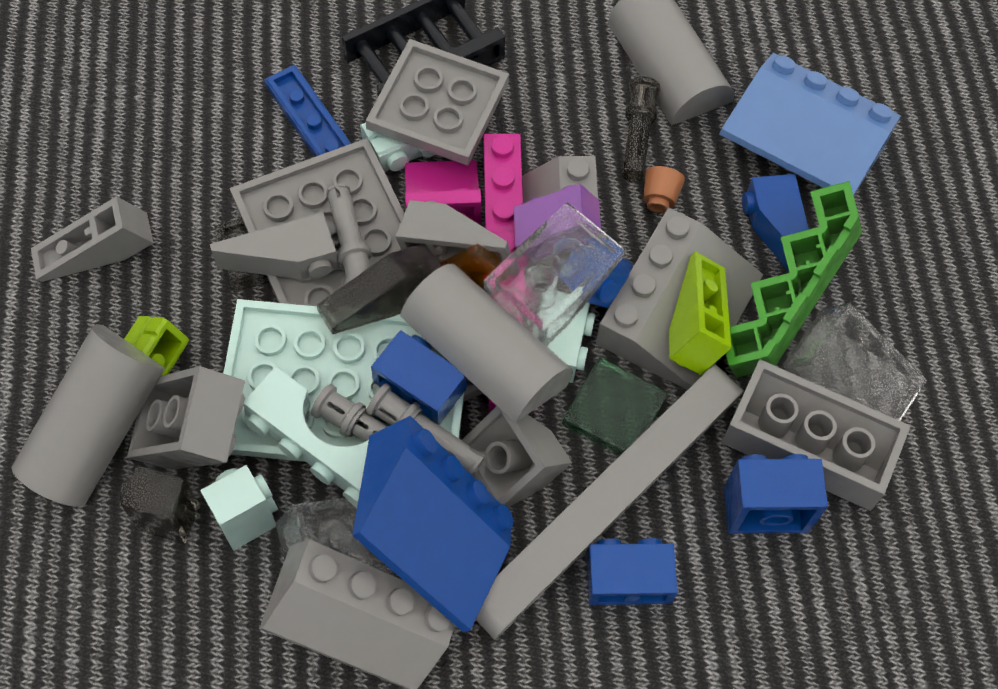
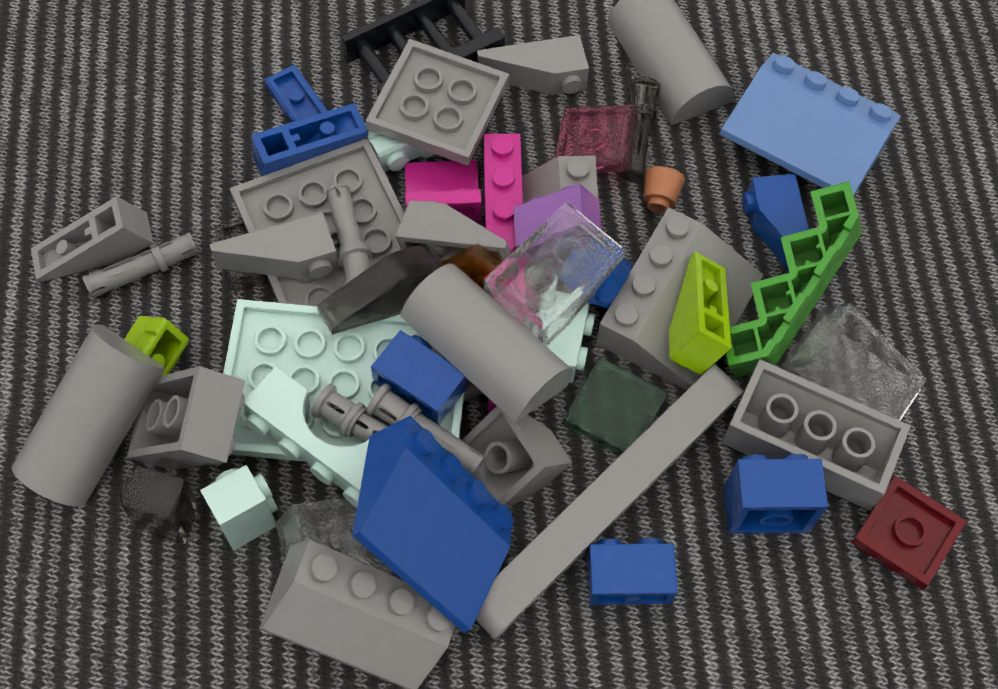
none -> light grey pin [82,232,199,299]
none -> blue slope [251,103,368,176]
none -> light grey slope [477,35,589,95]
none -> clear pink tile [555,105,636,172]
none -> dark red plate [851,476,967,590]

